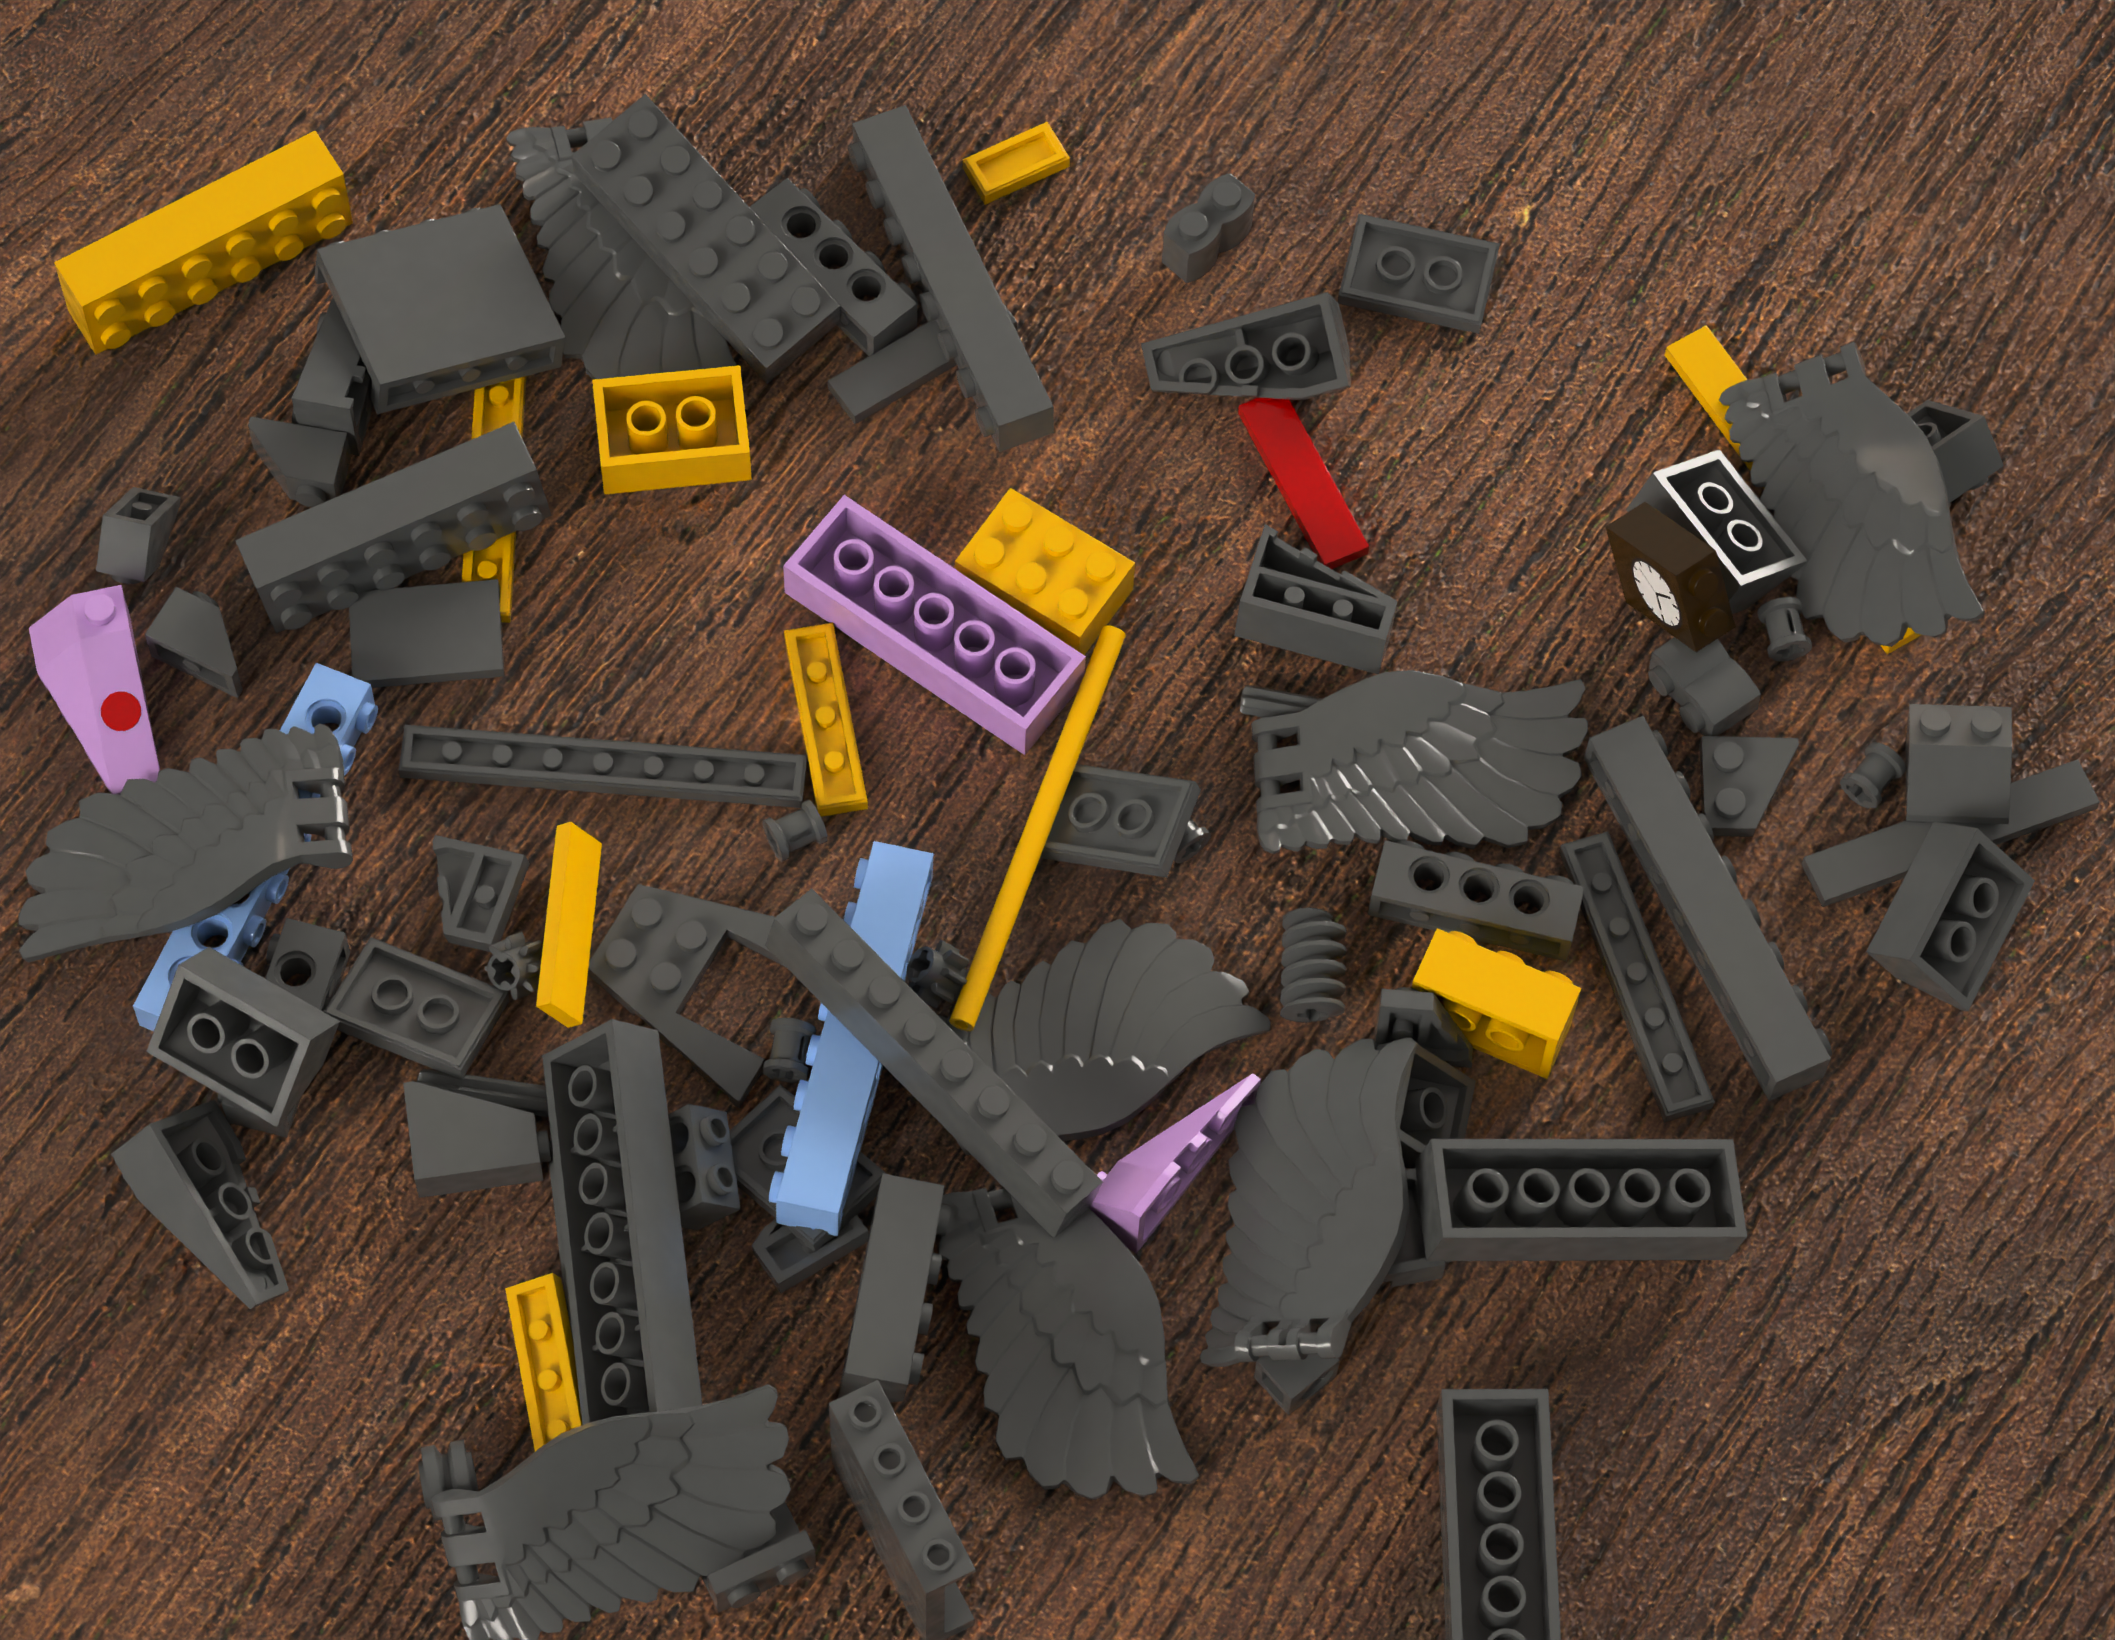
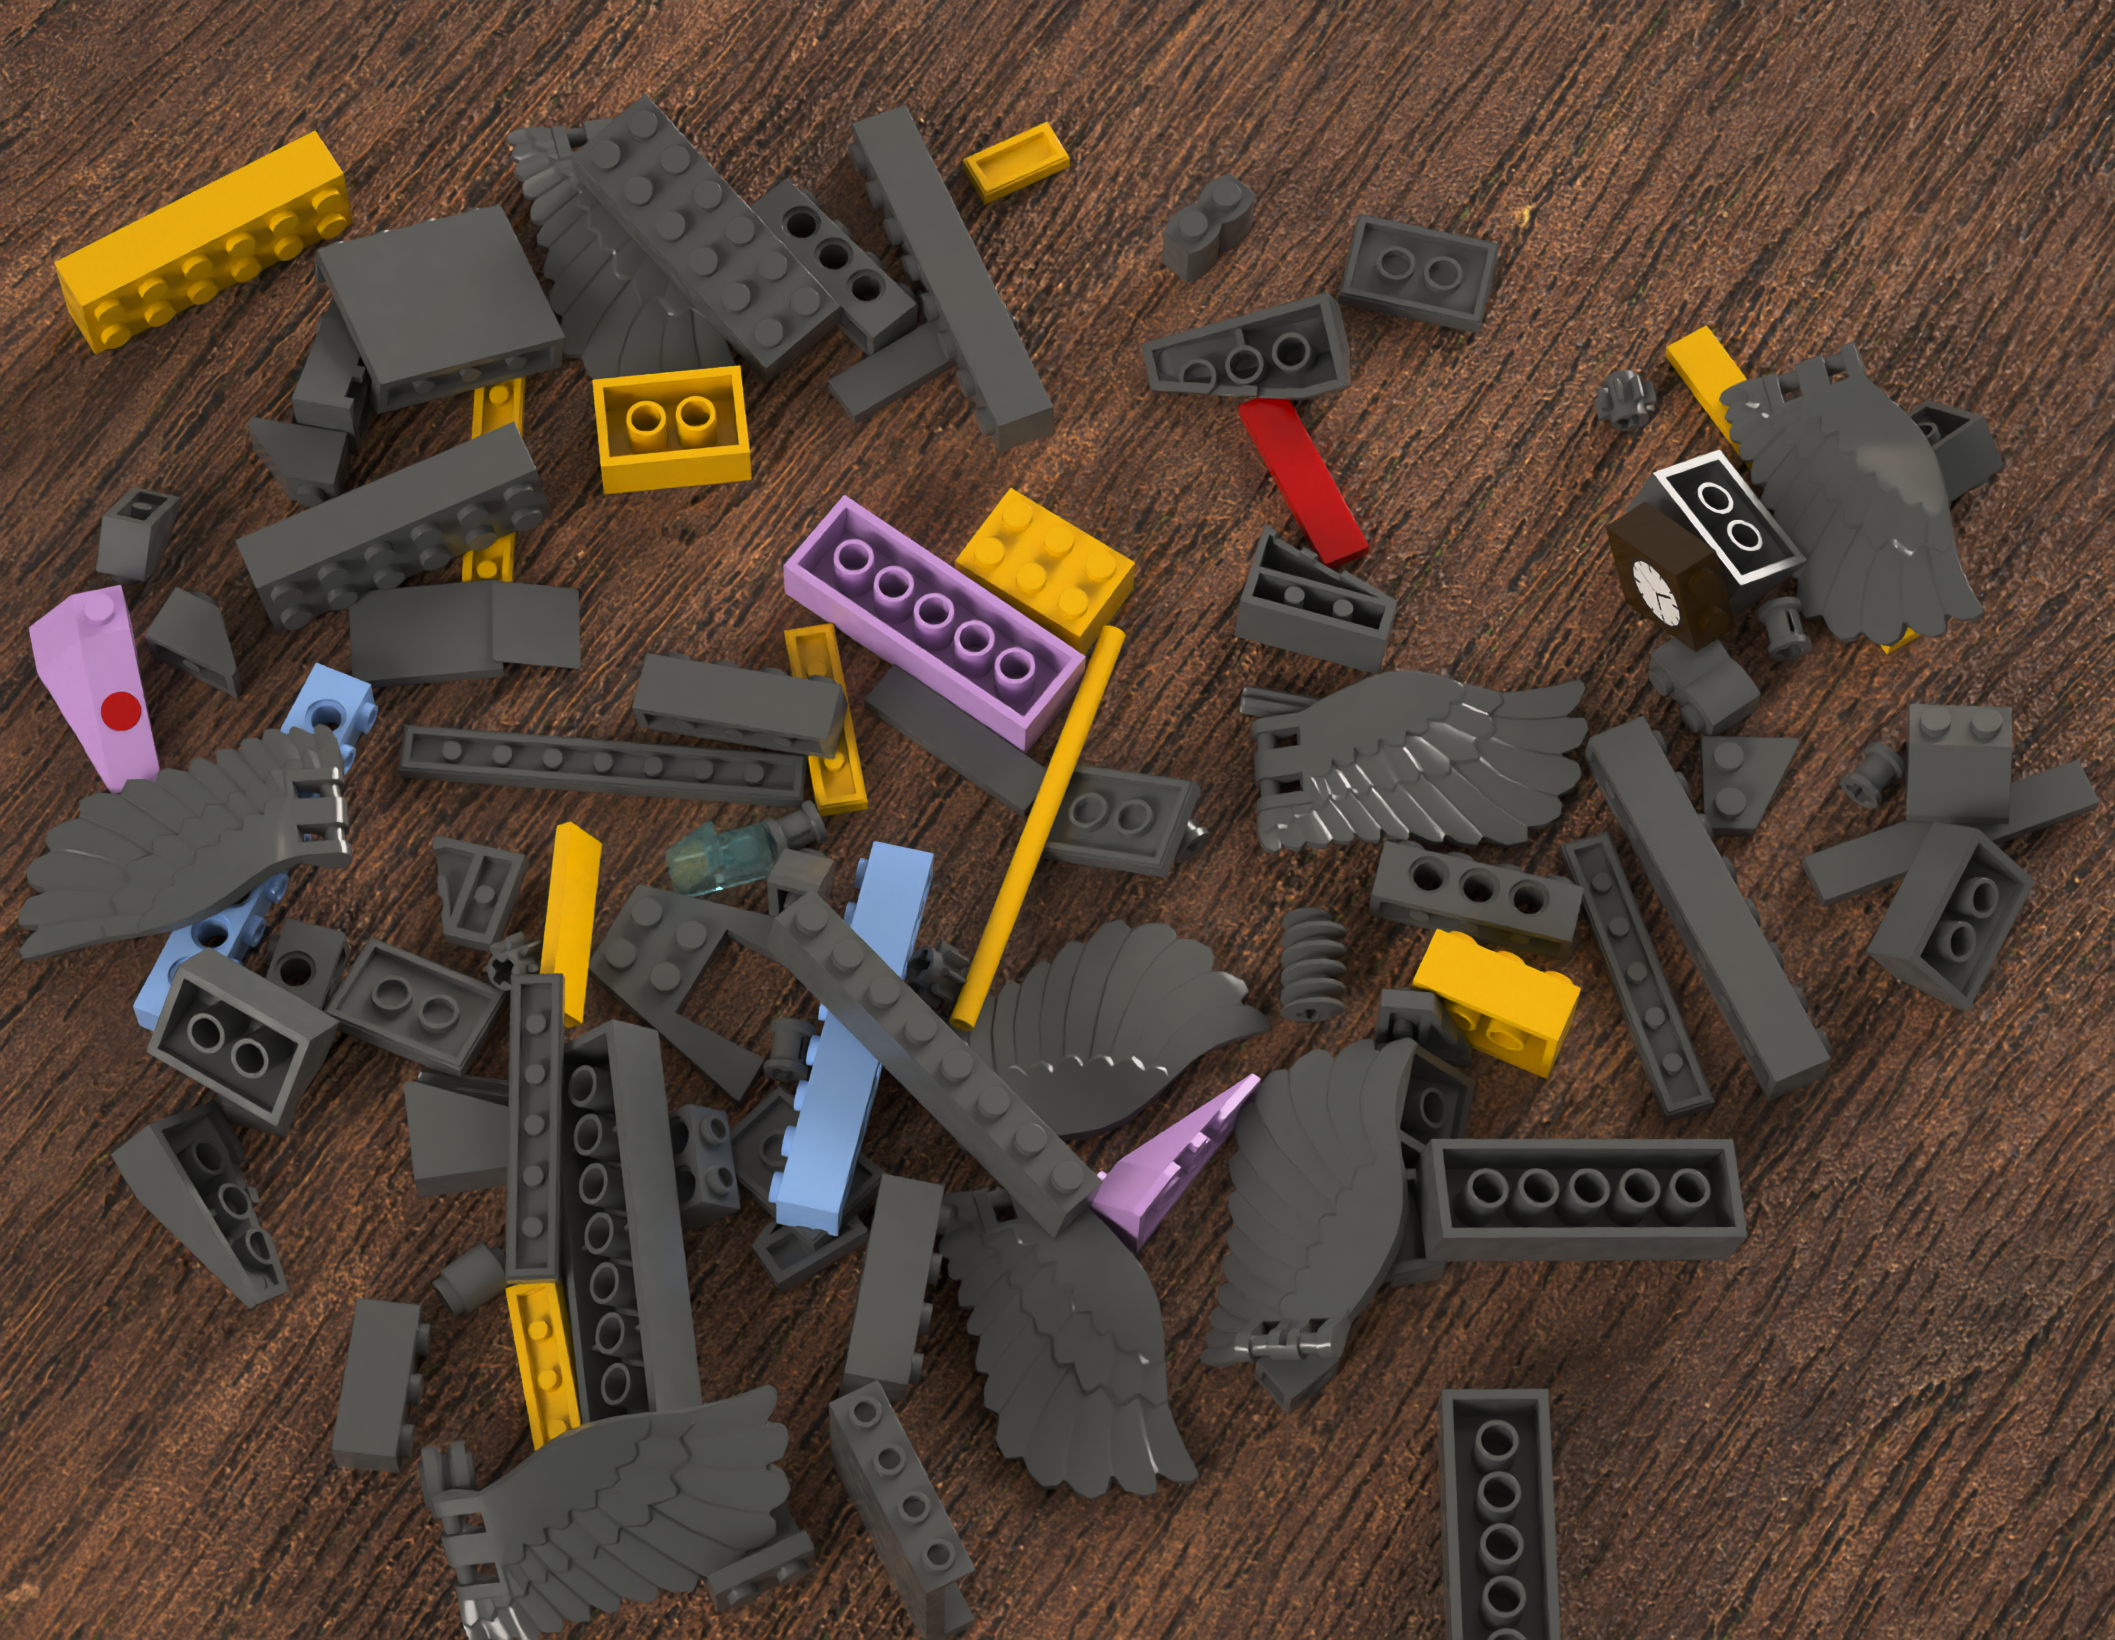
none -> dark grey brick [331,1298,432,1473]
none -> dark grey brick [431,1242,511,1318]
none -> dark grey sticker [491,581,581,669]
none -> dark grey tile [505,973,565,1284]
none -> dark grey brick [632,652,848,760]
none -> clear light blue slope [664,821,775,897]
none -> dark grey slope [767,848,835,917]
none -> dark grey tile [864,664,1047,818]
none -> dark grey gear [1594,370,1657,431]

